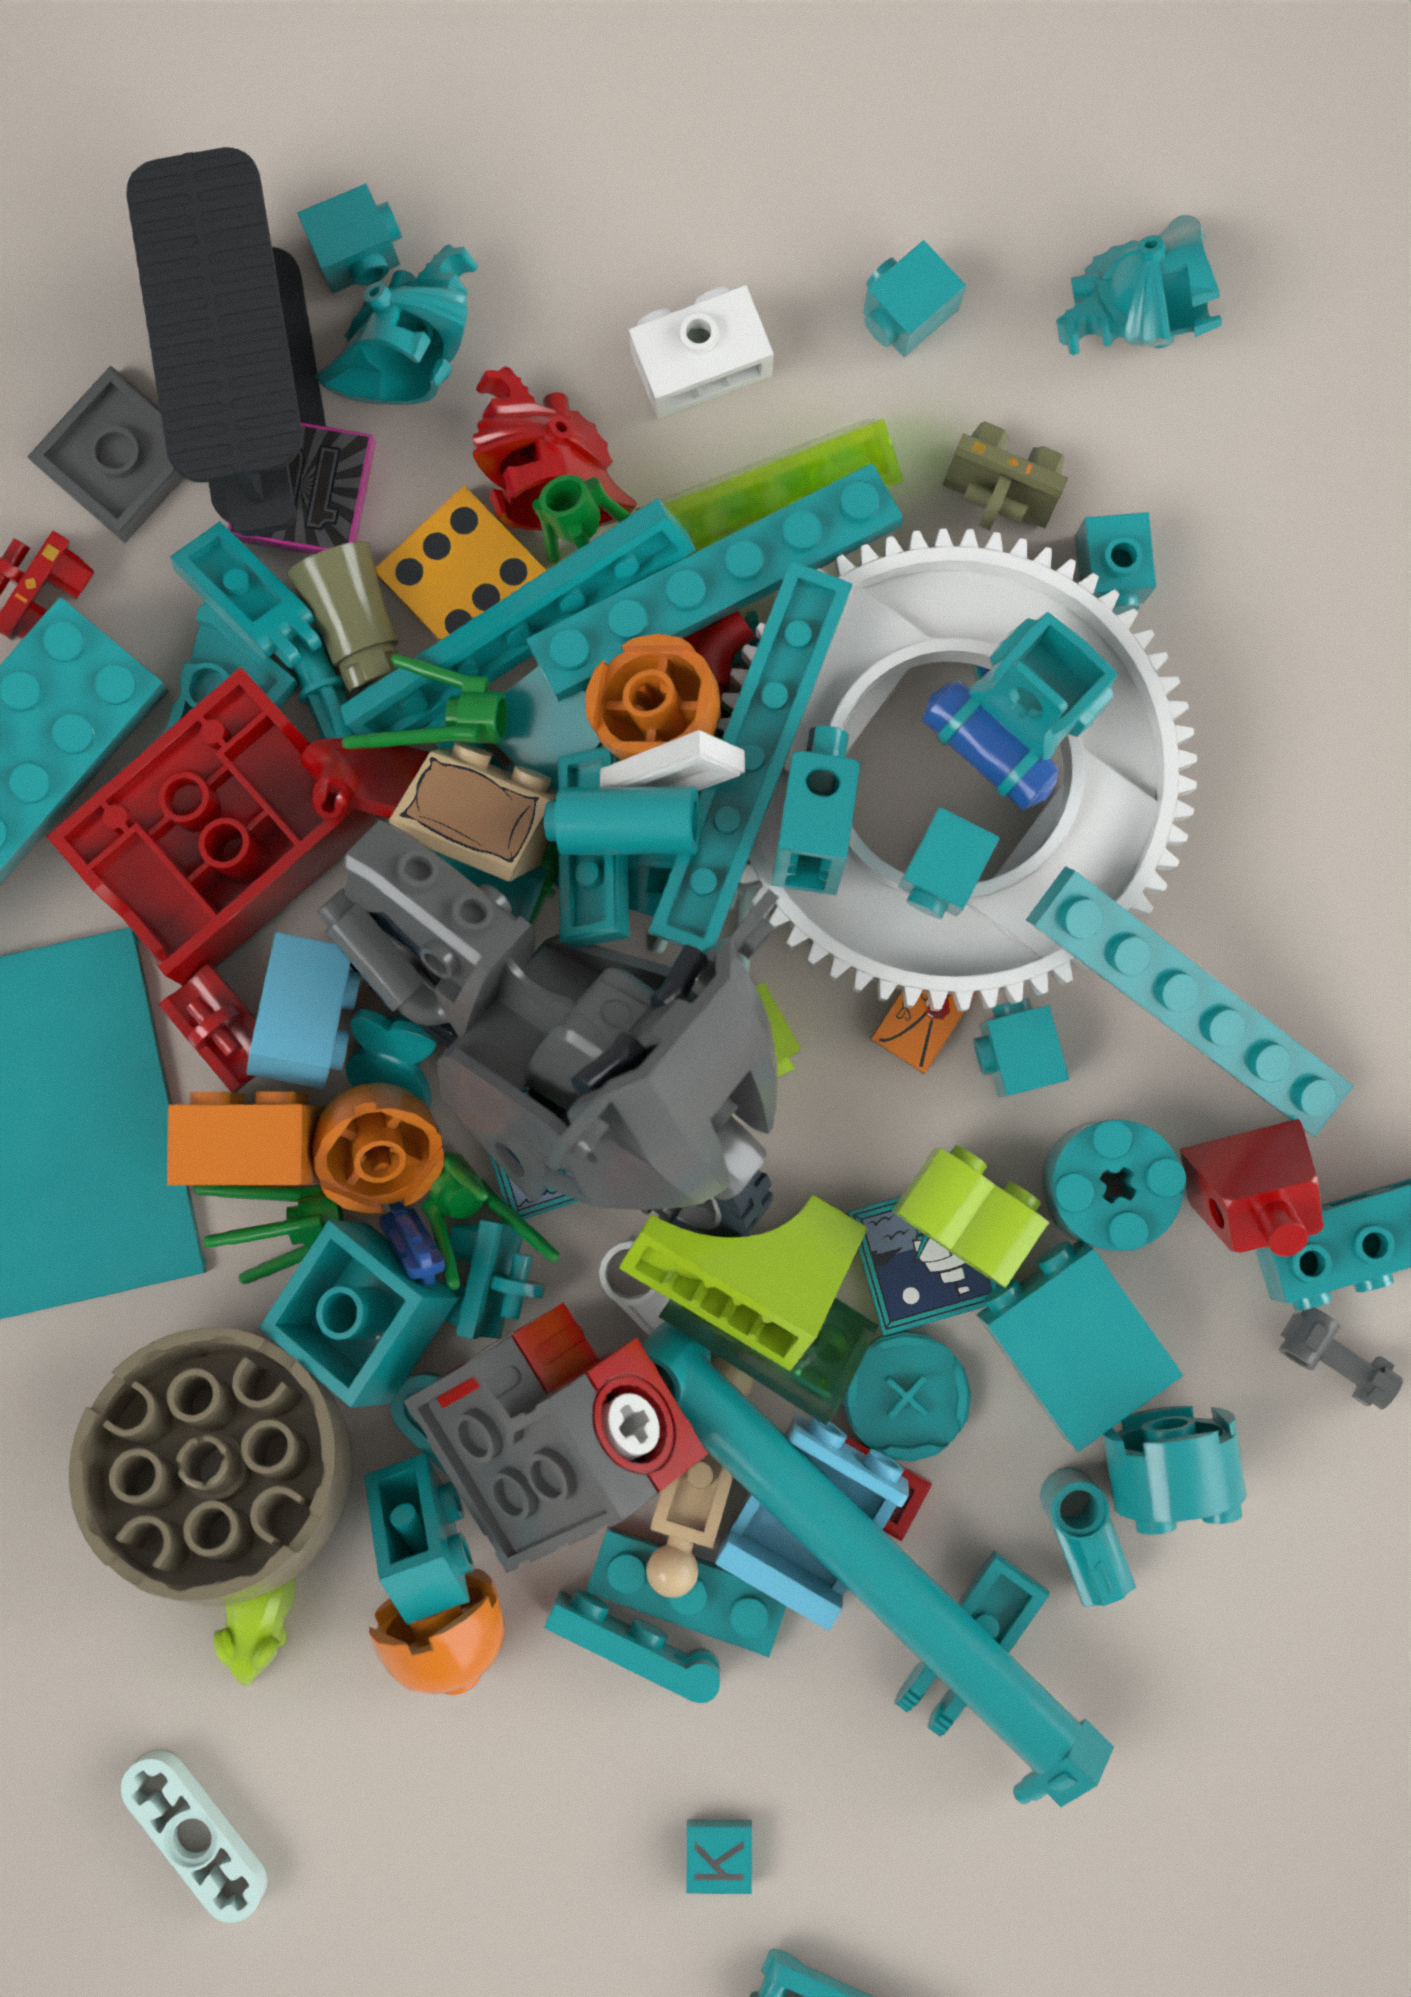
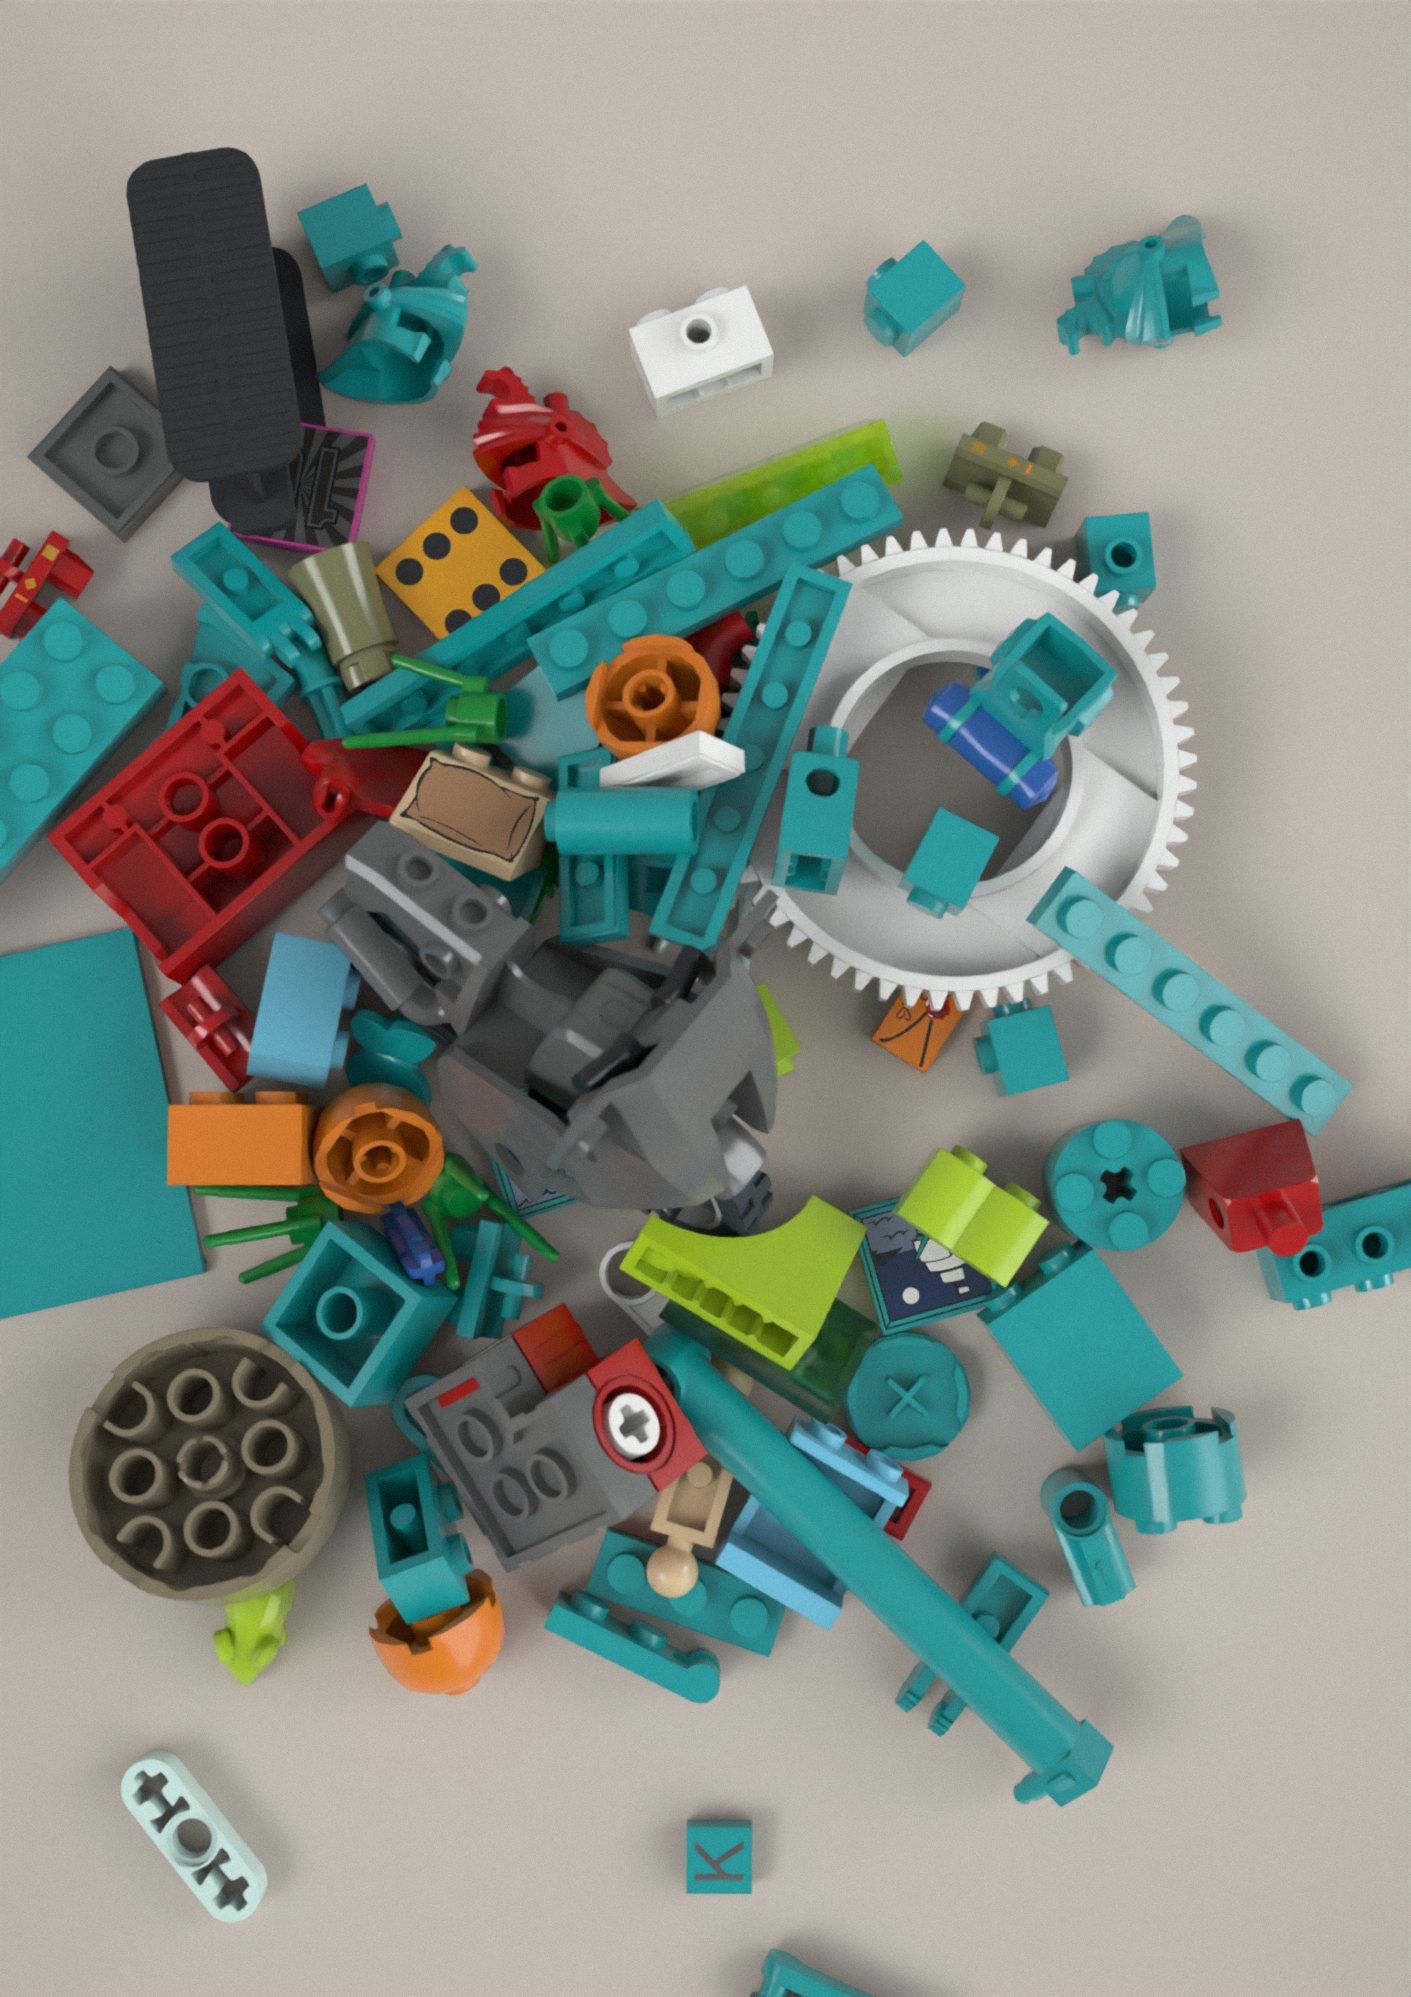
dark grey bar [1279,1308,1403,1410] -> none

